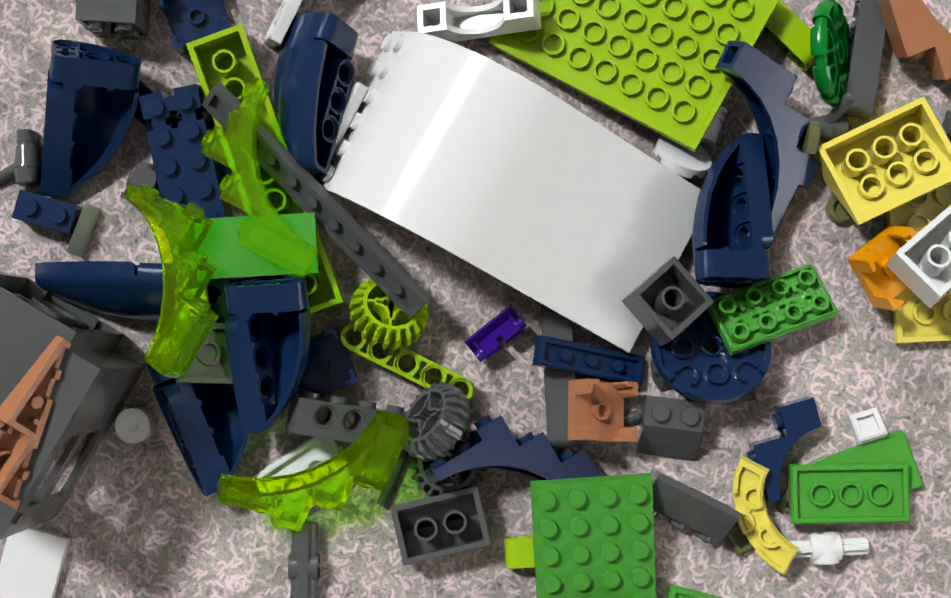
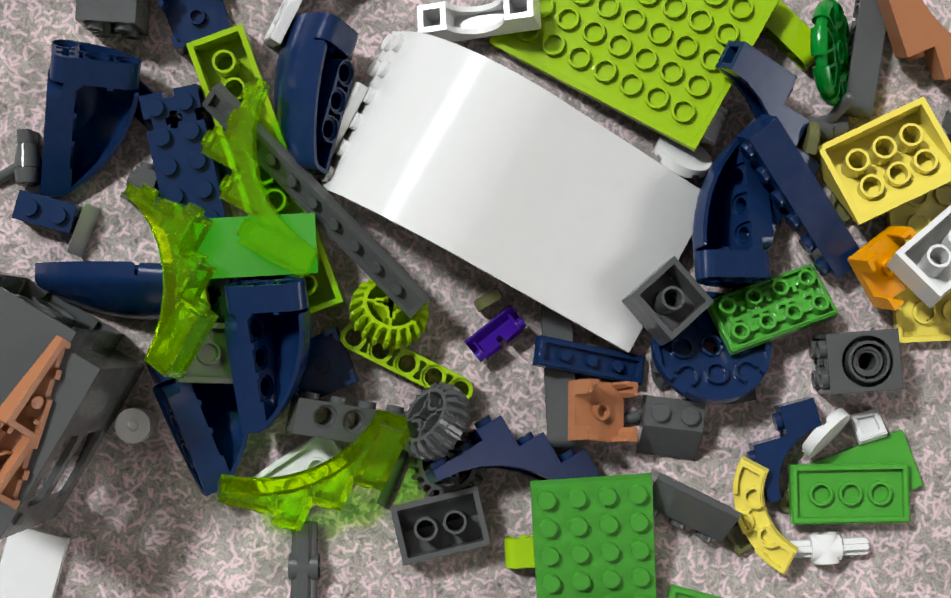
none -> olive tile [473,288,504,312]
none -> dark blue brick [736,114,860,279]
none -> white tile [802,408,851,458]
none -> dark grey brick [809,328,904,395]

